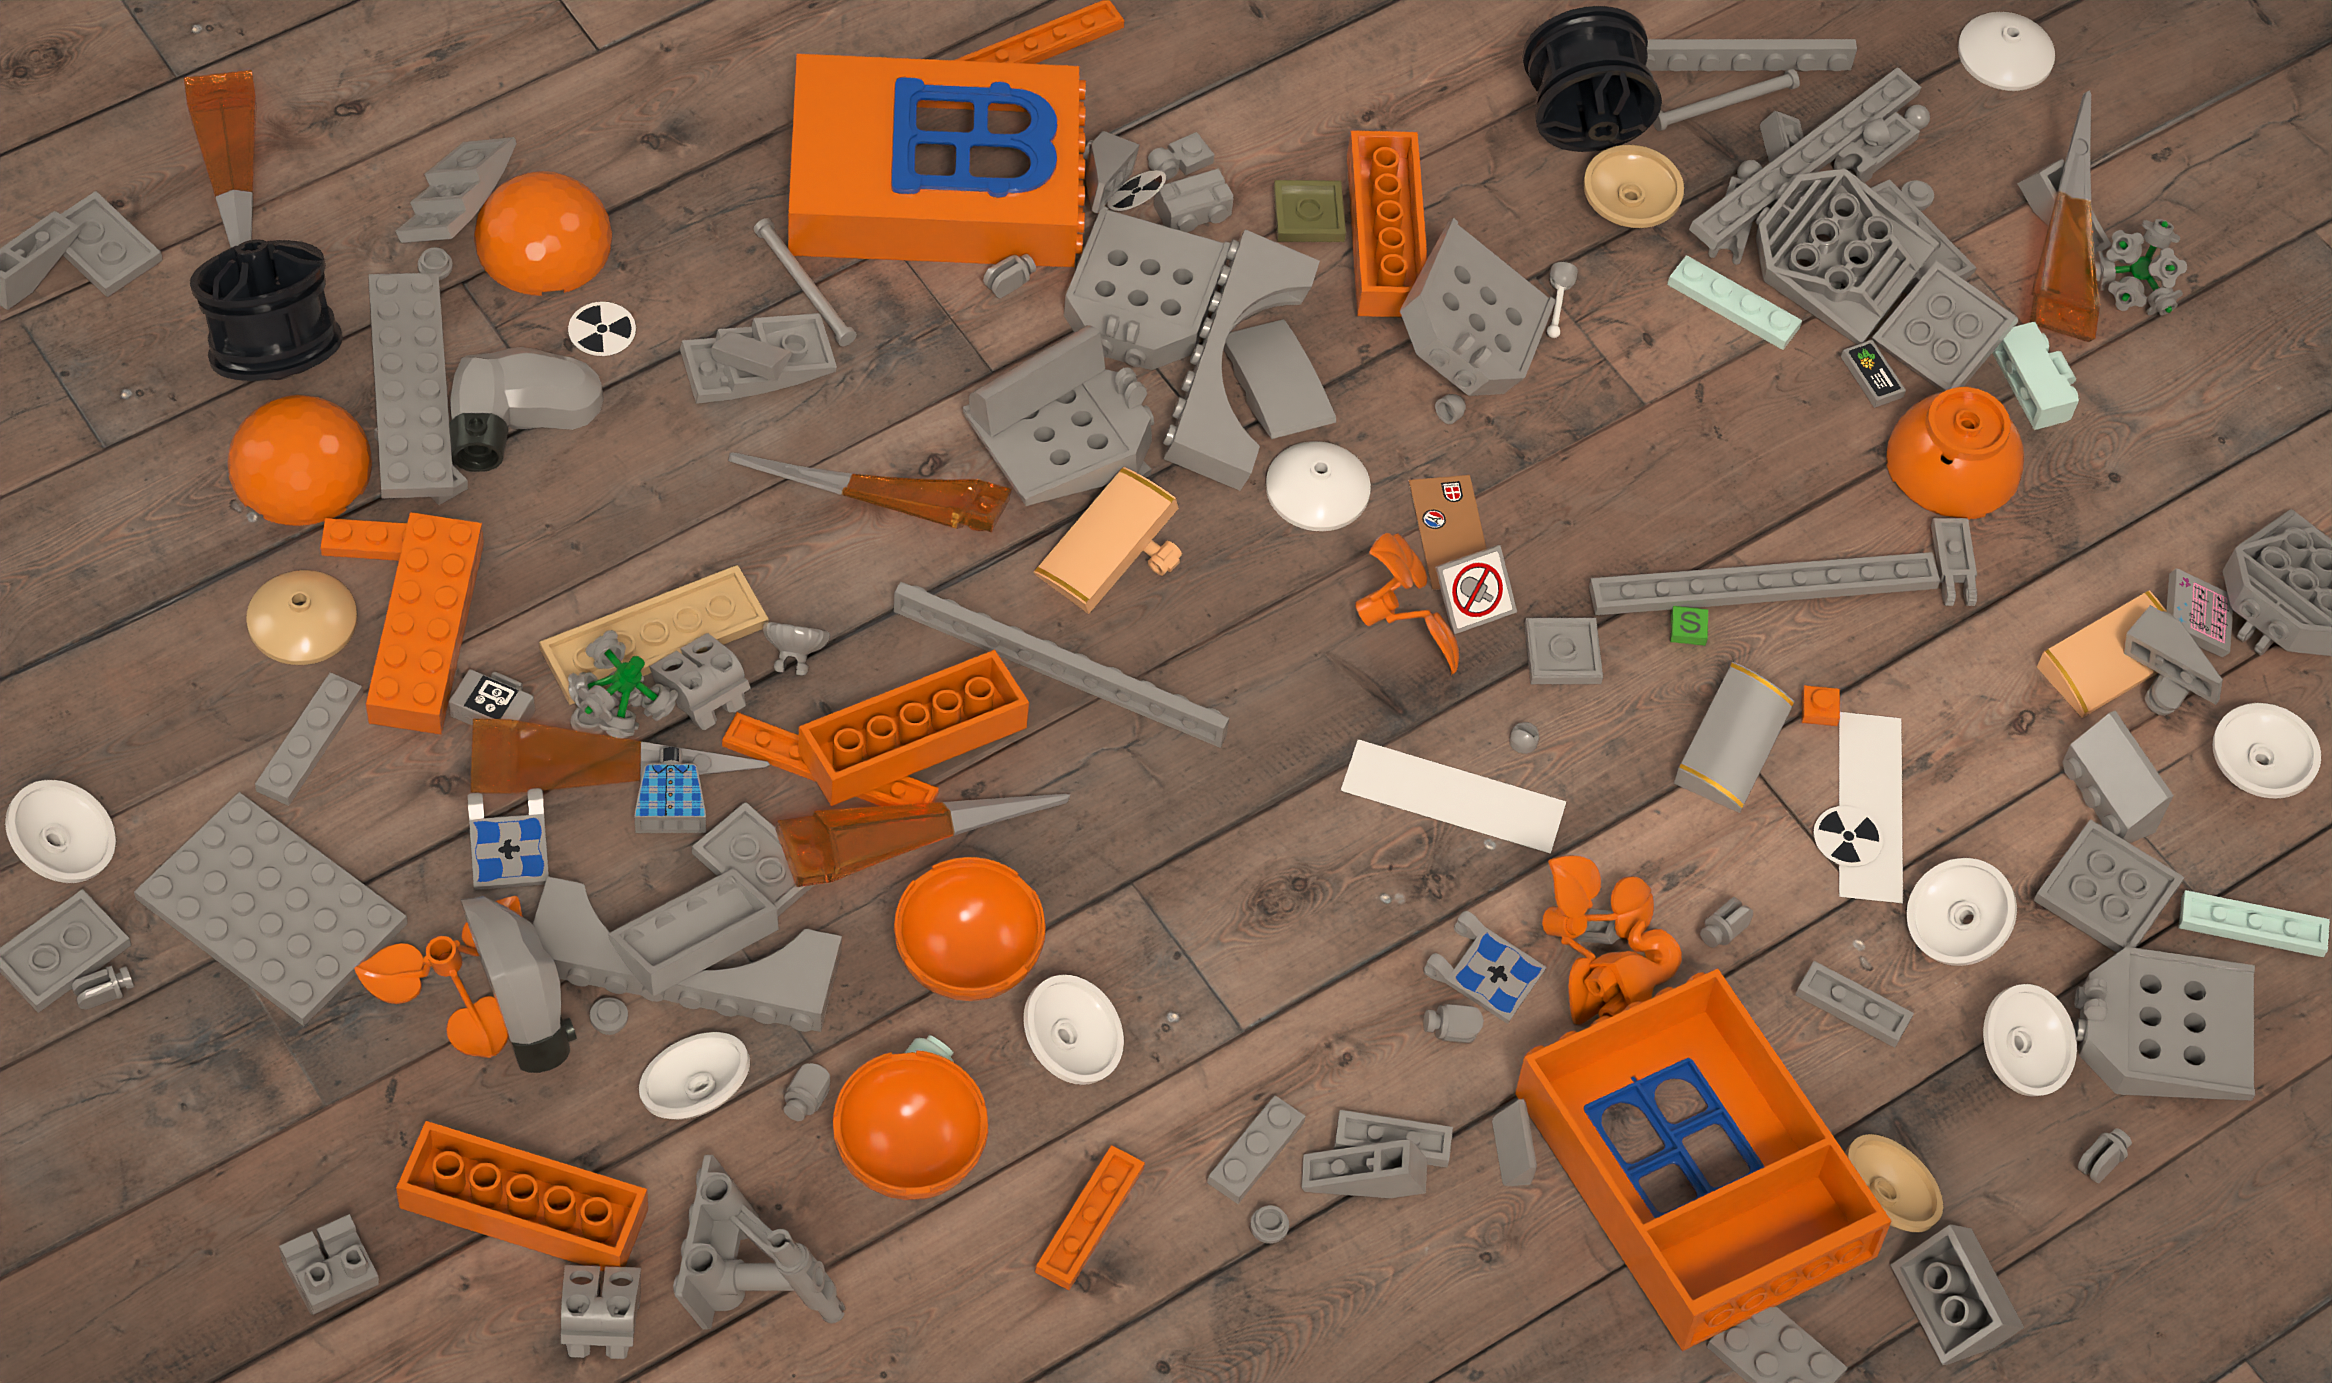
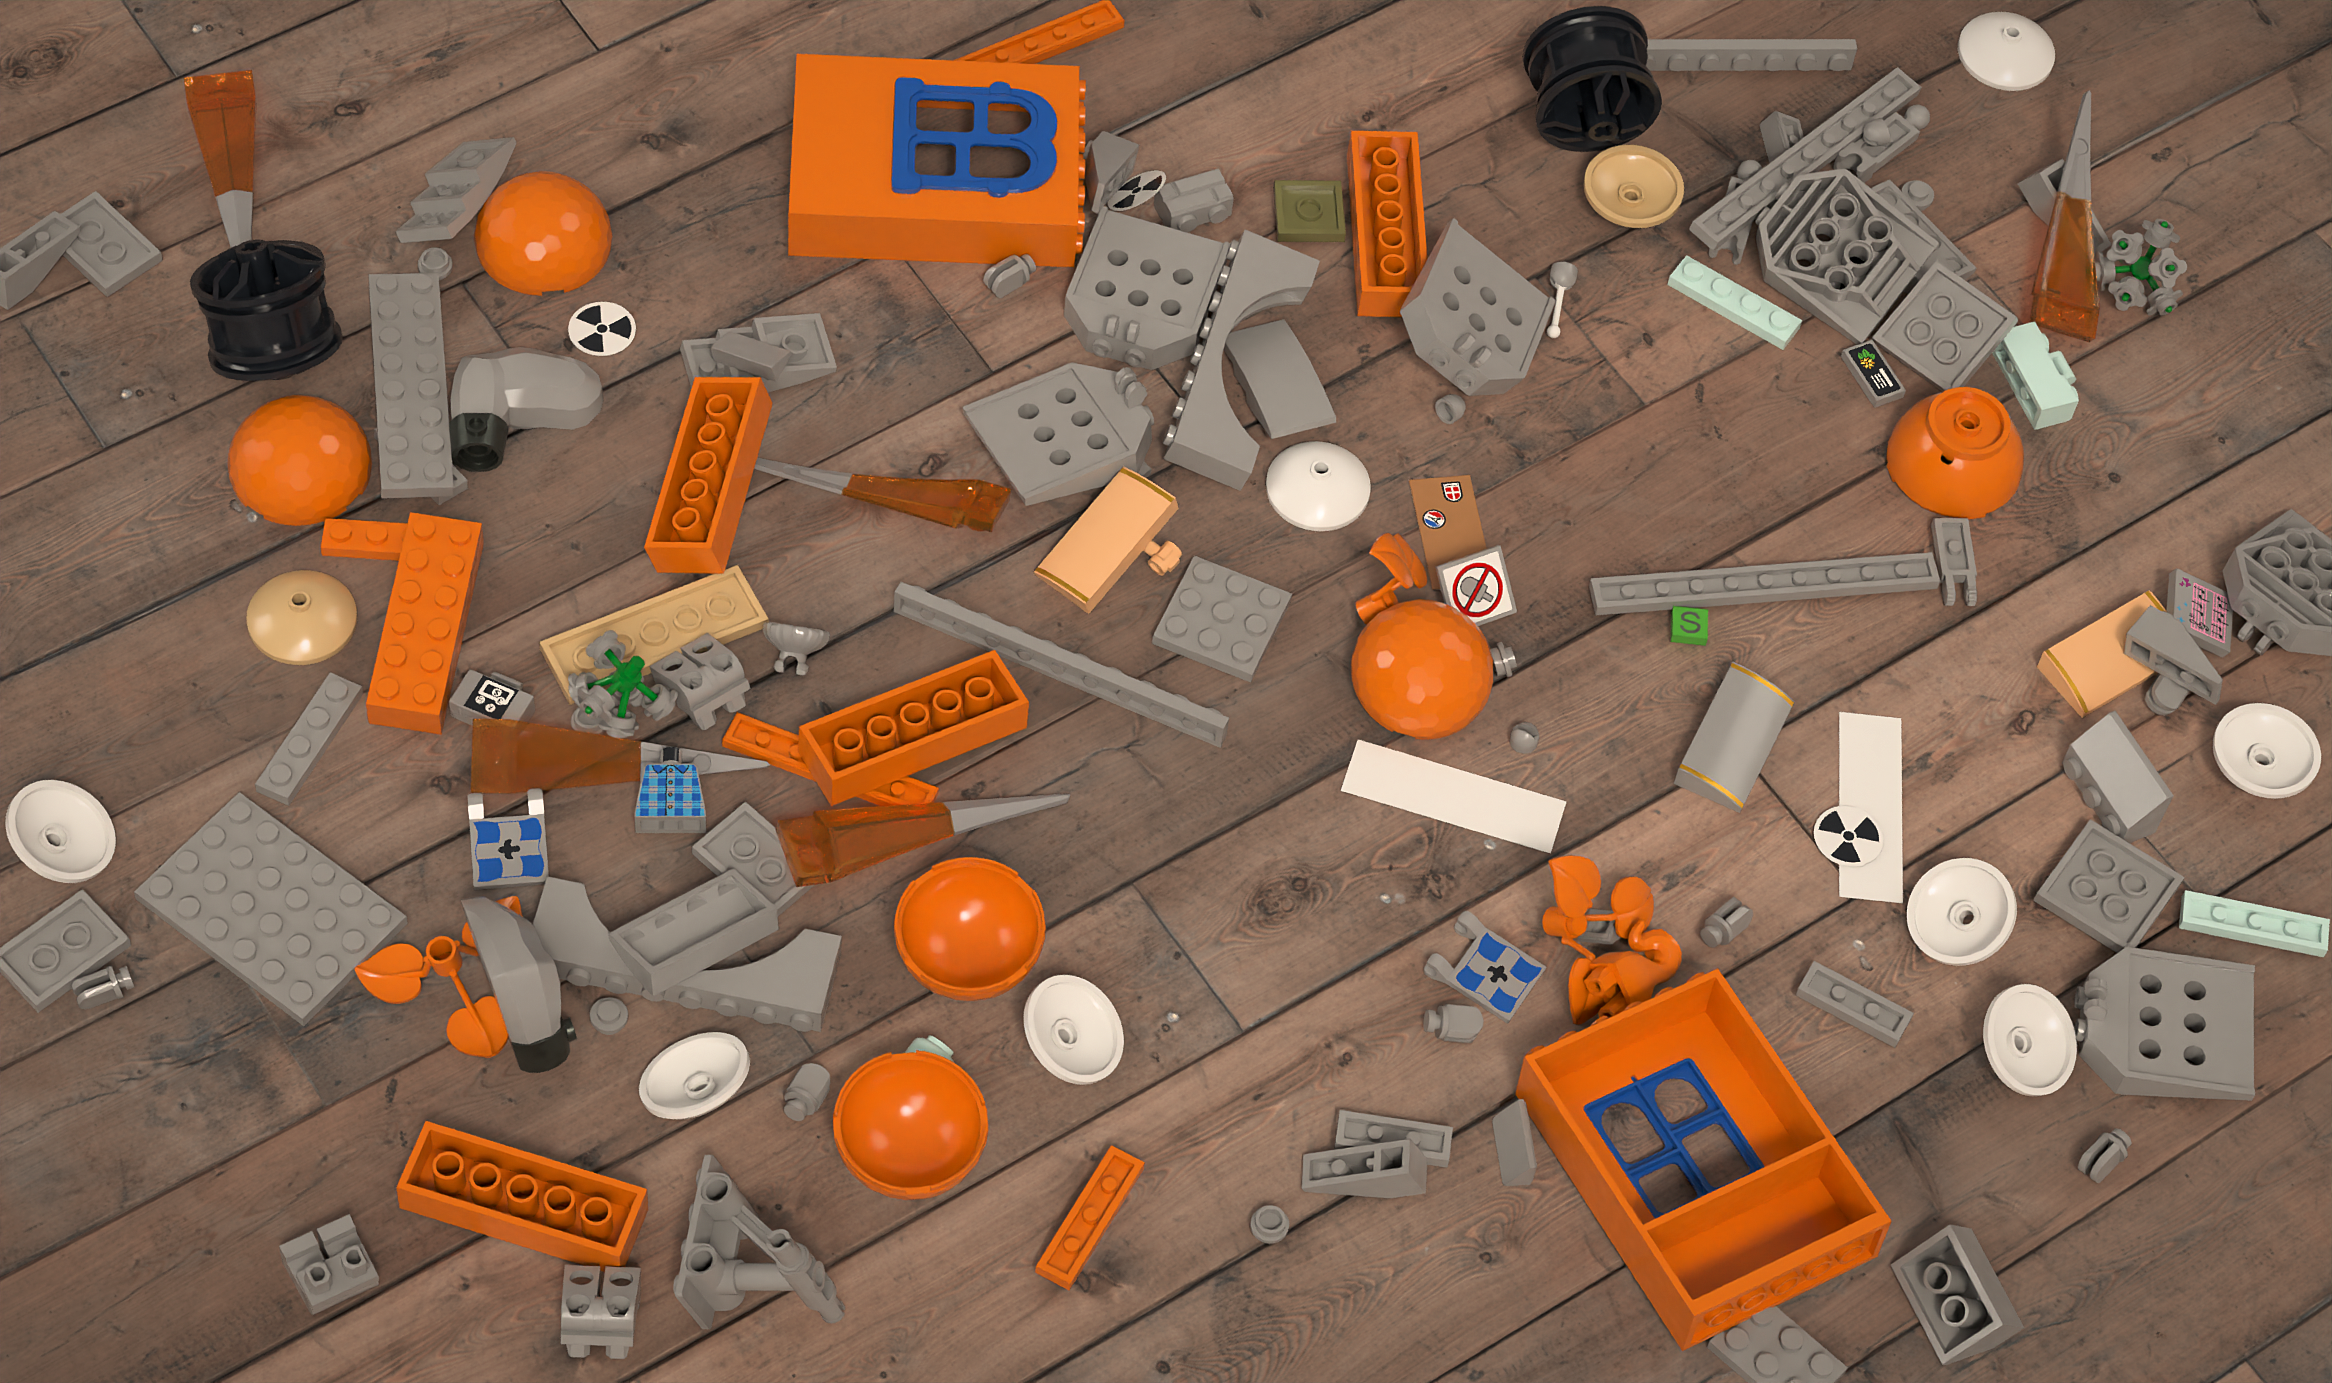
light grey bar [754,218,857,346] -> none
light grey brick [969,325,1105,437] -> none
light grey plate [1148,132,1215,180] -> none
light grey plate [1207,1096,1306,1204] -> none
light grey tile [1524,618,1603,684] -> none
light grey bar [1653,69,1800,131] -> none
orange plate [1802,685,1840,726] -> none
tan dish [1845,1134,1943,1232] -> none
none -> orange brick [644,377,773,574]
none -> light grey plate [1152,555,1292,683]
none -> orange piece [1351,599,1493,740]
none -> light grey plate [1490,642,1517,677]

